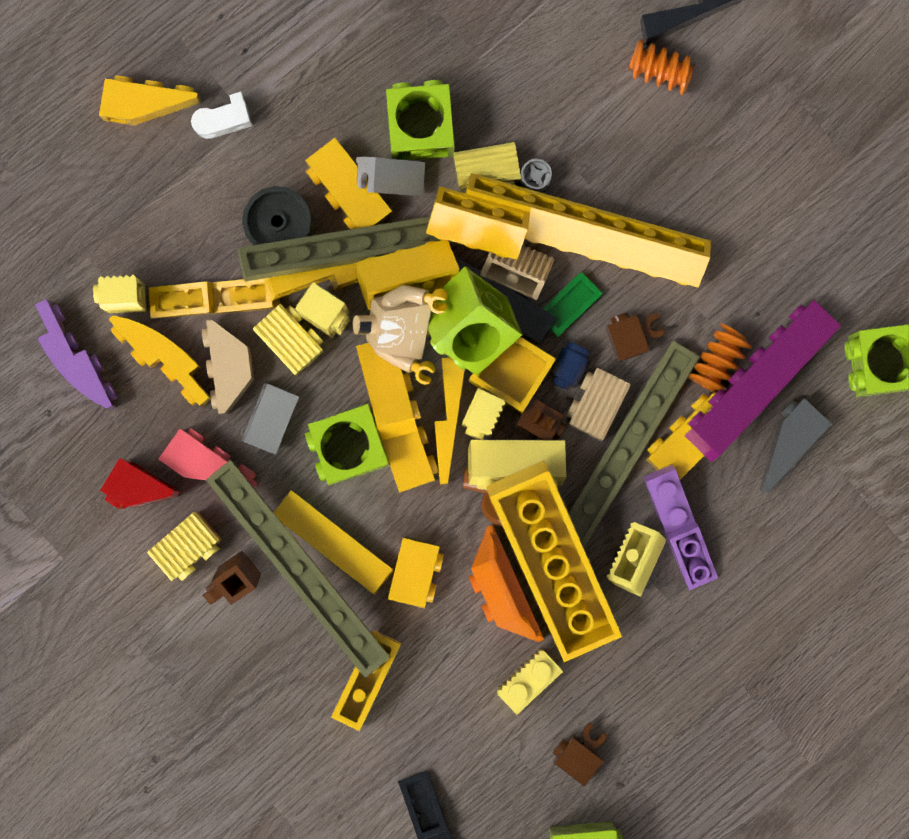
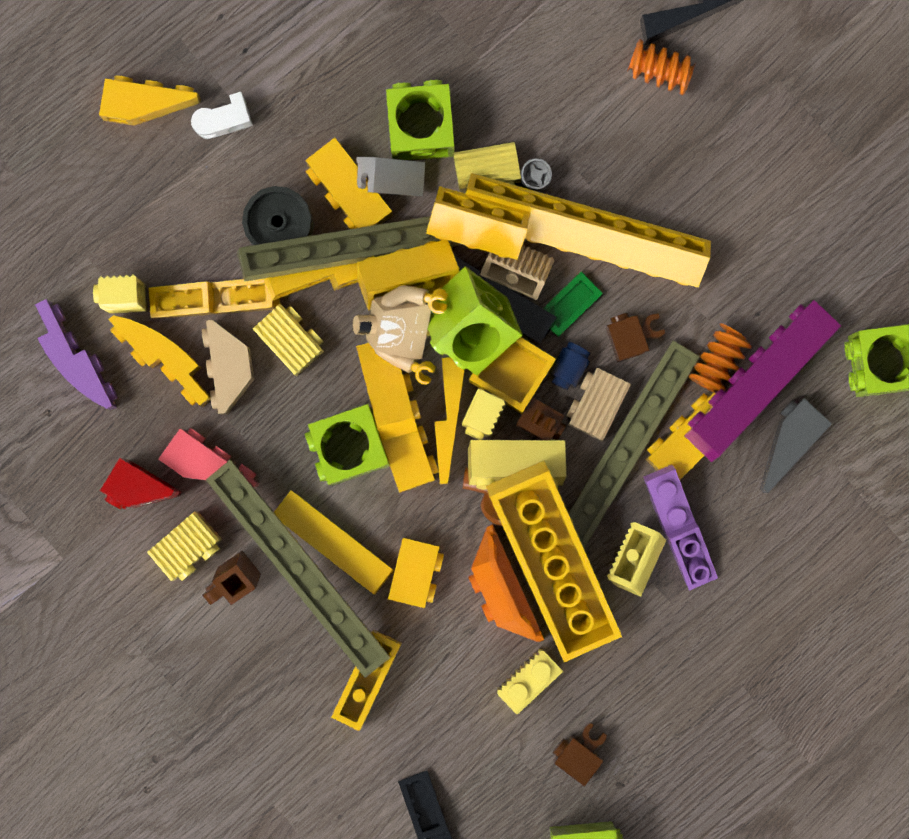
light grey hinge [241,383,299,455] -> none
light yellow brick [295,282,351,338] -> none

